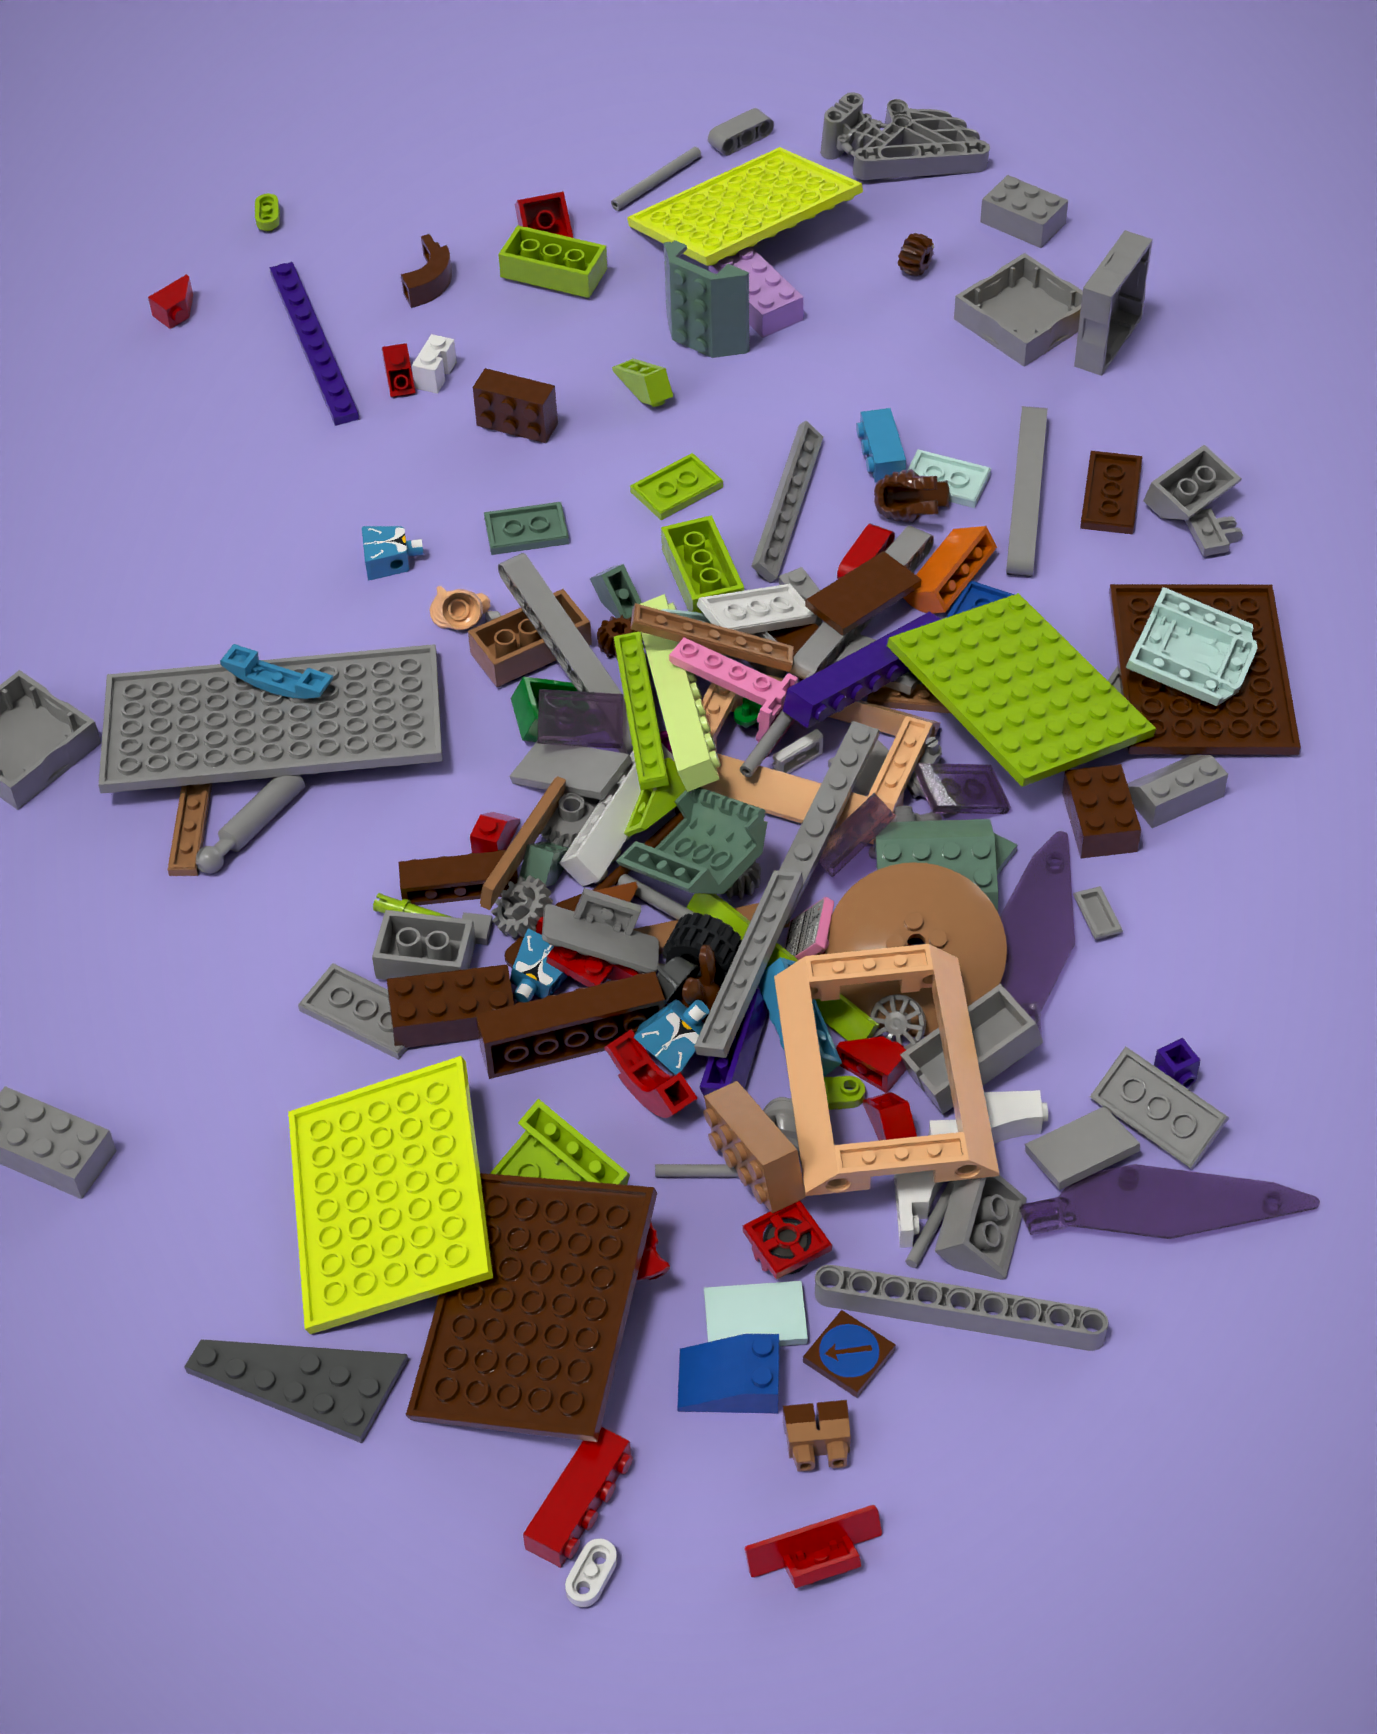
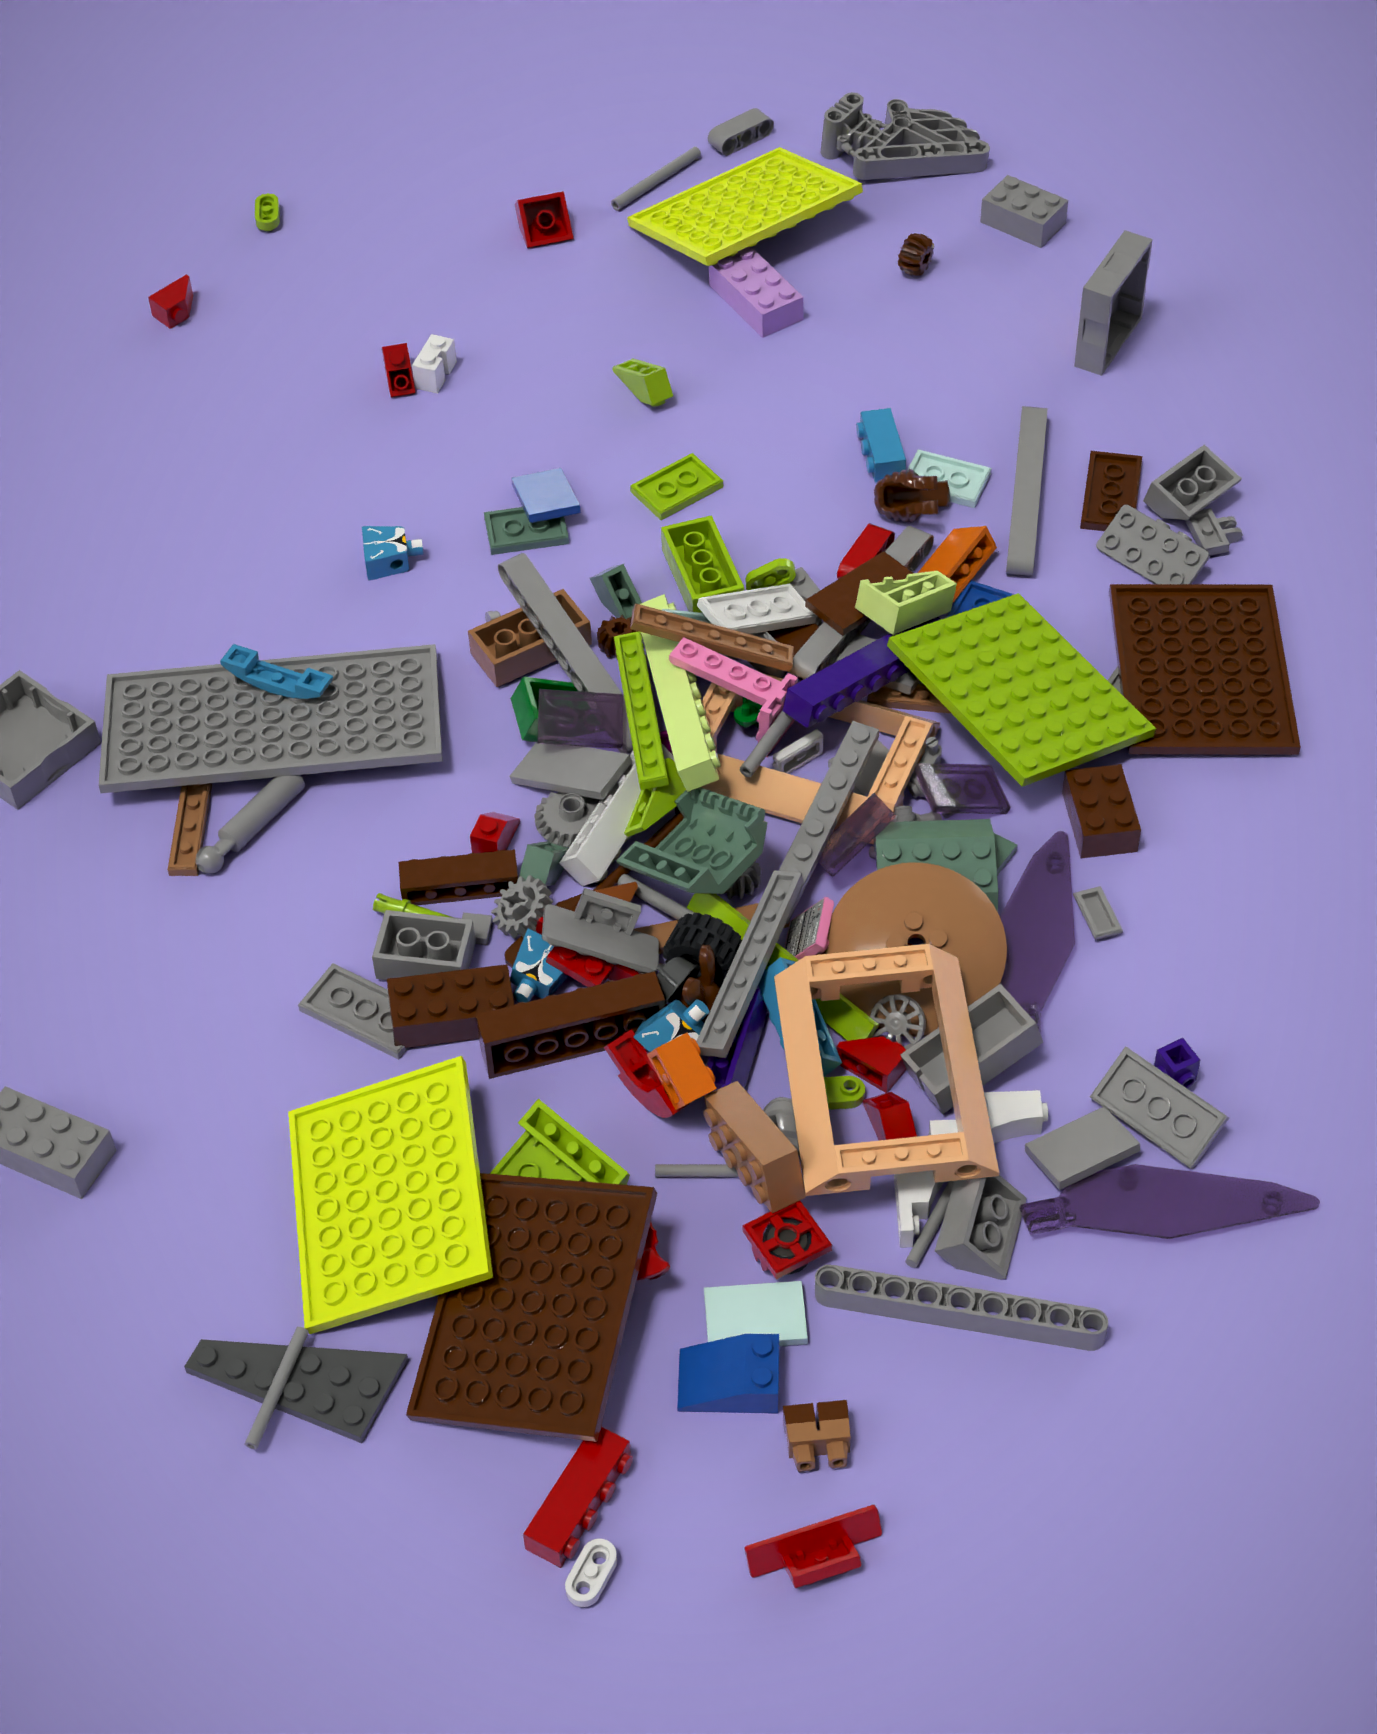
dark purple plate [269,262,359,426] -> none
reddish brown arch [401,234,452,308] -> none
light nougat hair [429,586,491,630] -> none
reddish brown brick [472,368,558,443] -> none
medium nougat tile [480,776,566,910] -> none
lime brick [498,225,608,298] -> none
sand green slope [664,240,749,358] -> none
light grey plate [751,421,823,583] -> none
tile [803,1310,896,1398] -> none
light grey tile [954,253,1083,367] -> none
light aqua wedge [1126,587,1257,706] -> none
light grey slope [1127,755,1228,828] -> none
none -> light grey piece [245,1327,309,1449]
none -> tile [511,468,581,523]
none -> orange brick [647,1032,717,1110]
none -> lime plate [745,558,796,590]
none -> yellowish green wedge [855,571,957,635]
none -> light grey bracket [1096,505,1210,584]

